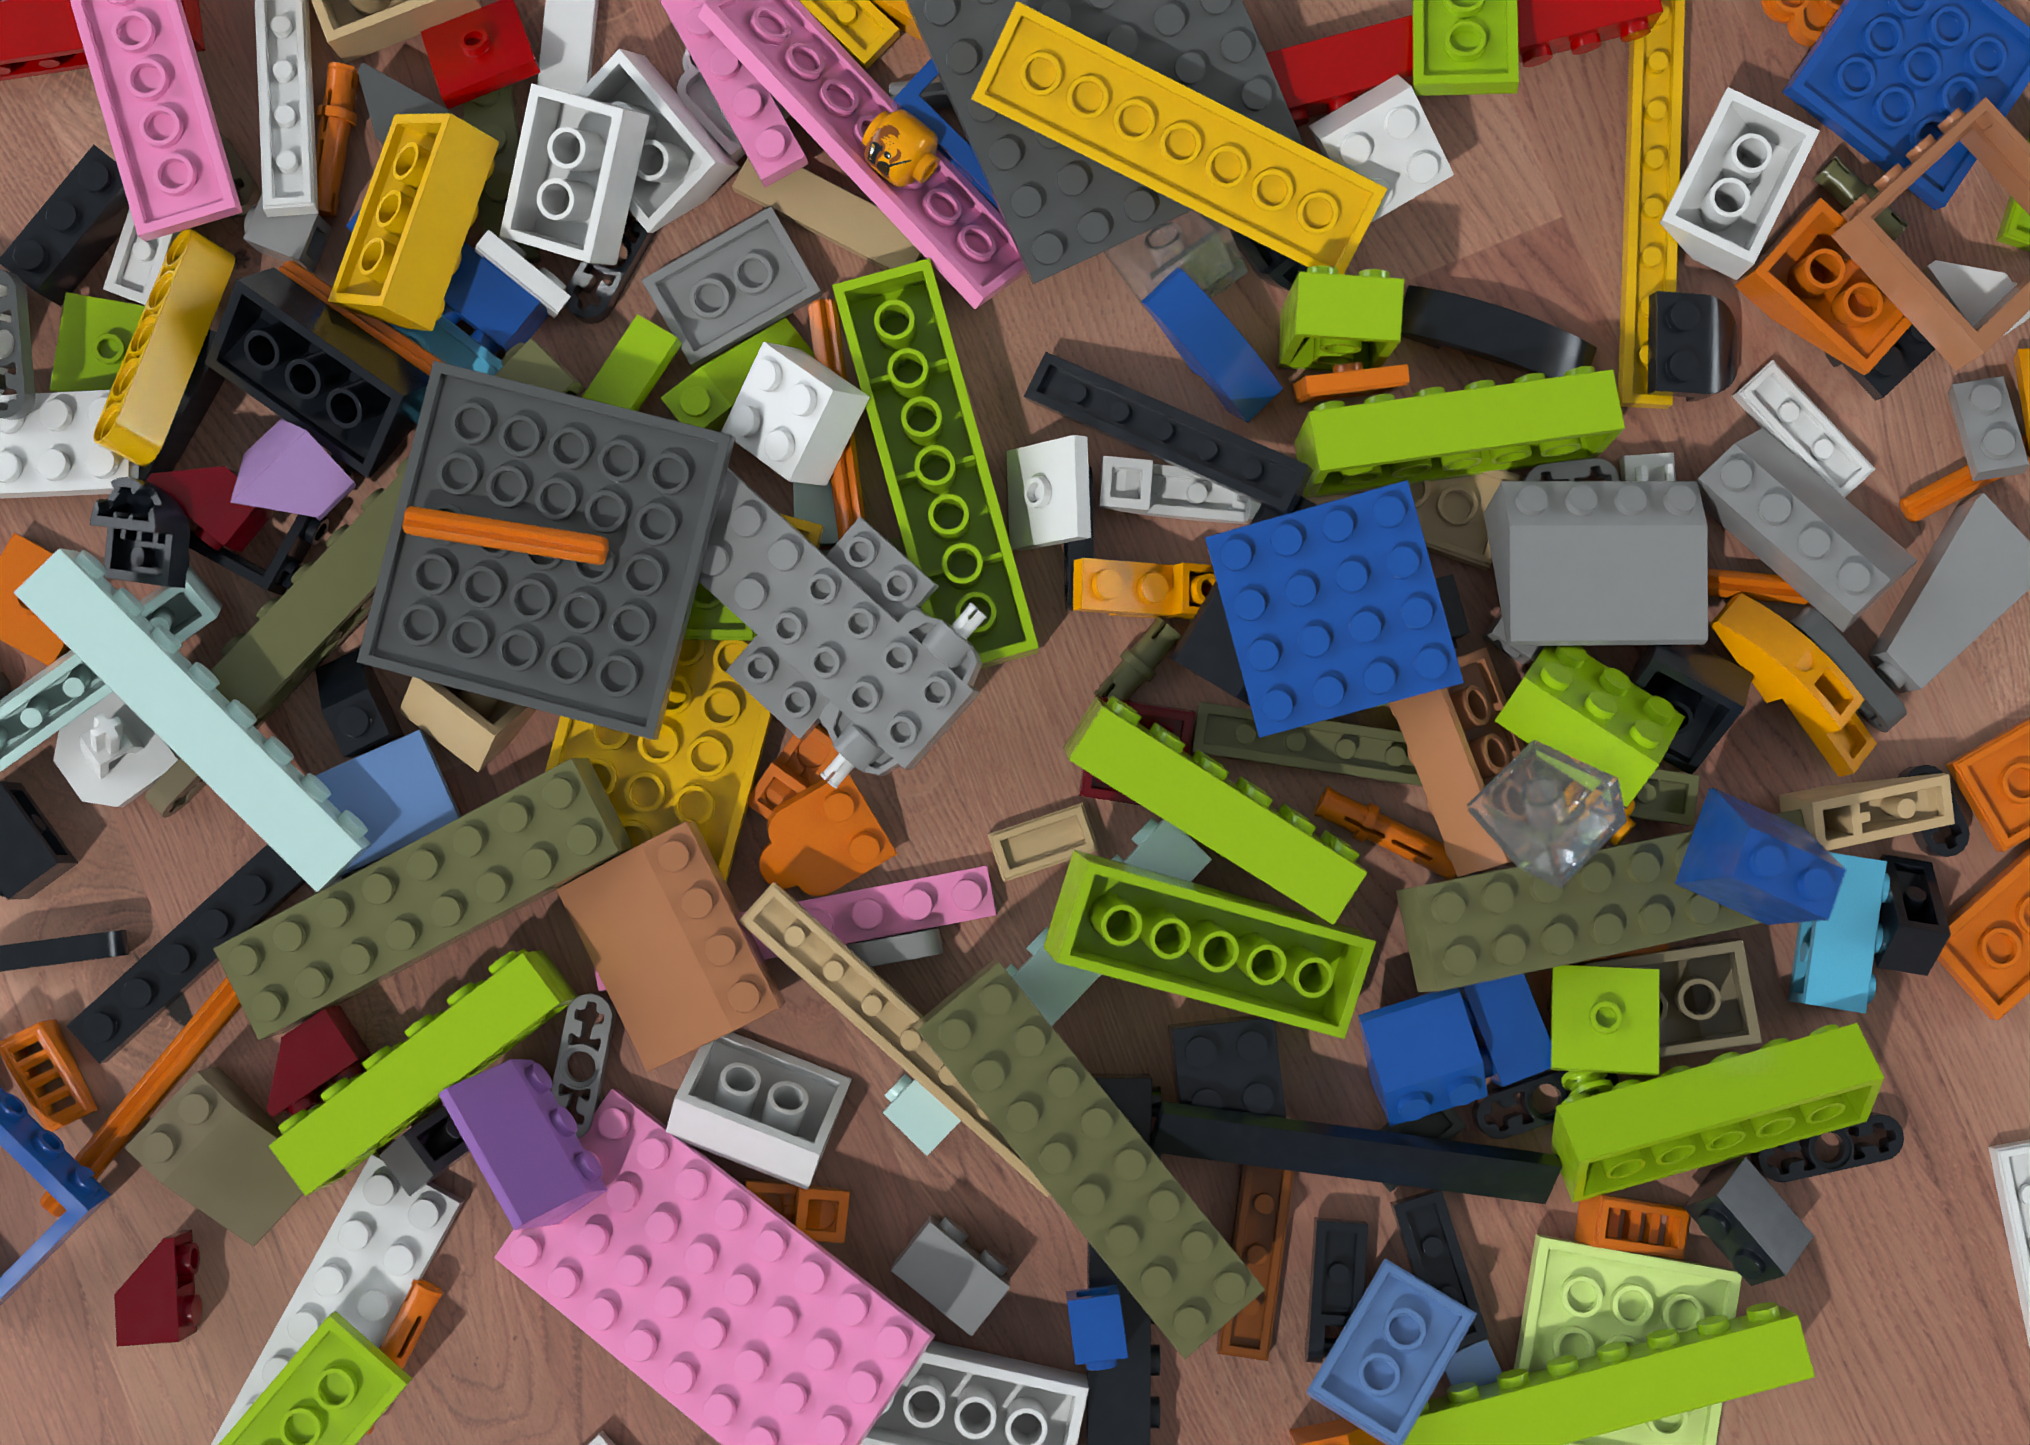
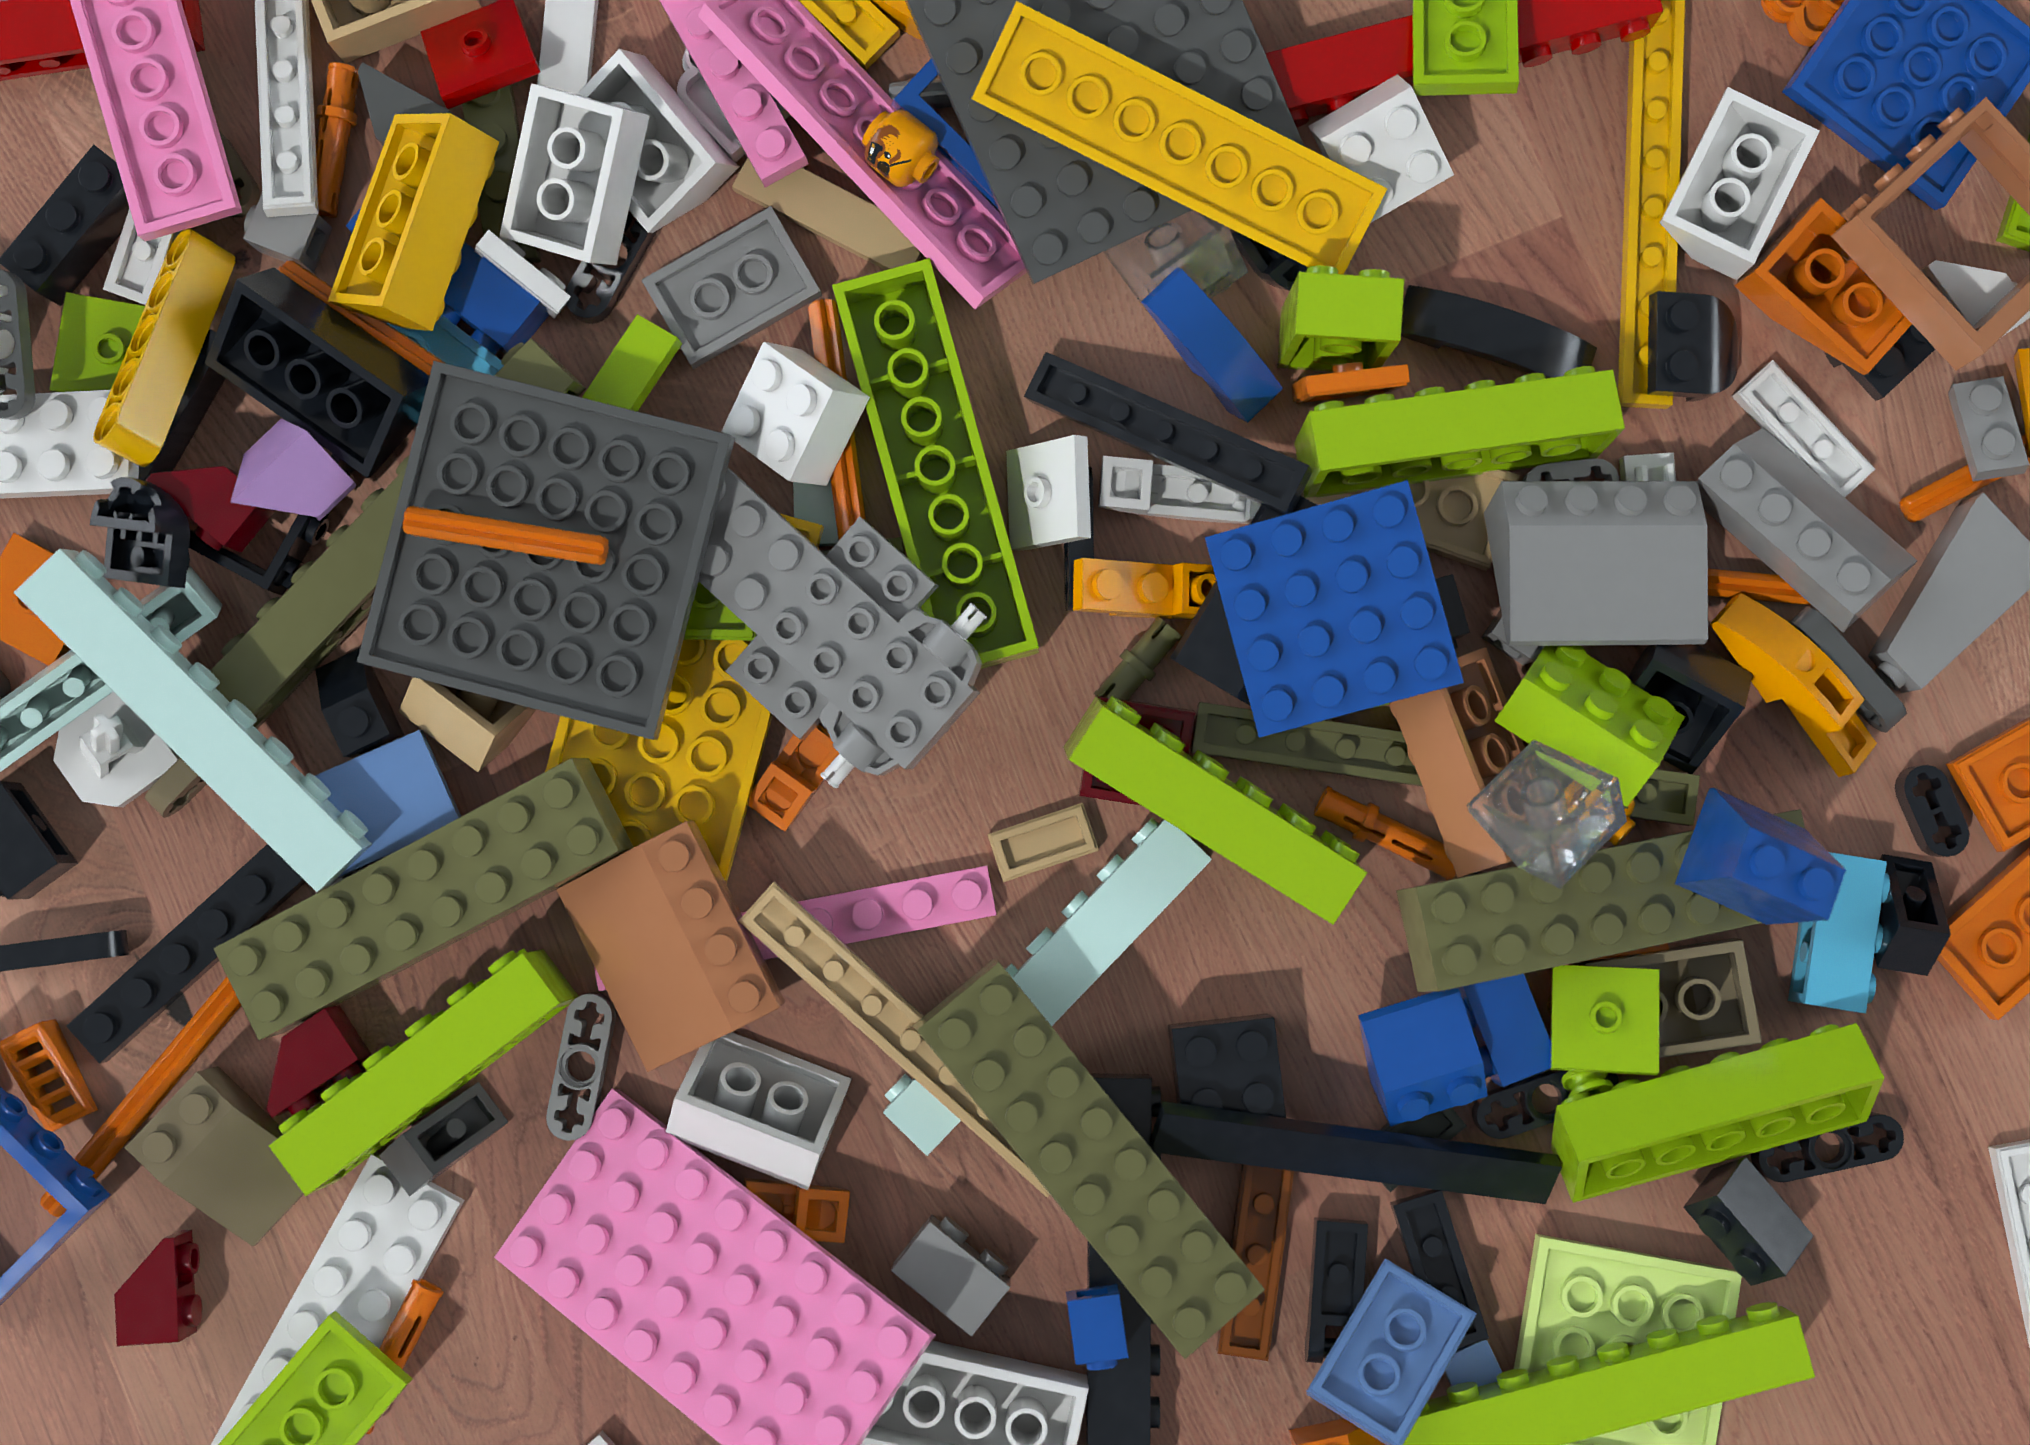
medium lavender slope [438,1059,607,1230] -> none
lime slope [661,317,814,432] -> none
orange plate [759,773,897,896] -> none
light grey beam [846,928,944,967] -> none
lime brick [1043,849,1376,1039] -> none
orange slope [1575,1194,1690,1260] -> none
tan slope [1779,773,1955,851] -> none
olive pin [1813,155,1909,241] -> none

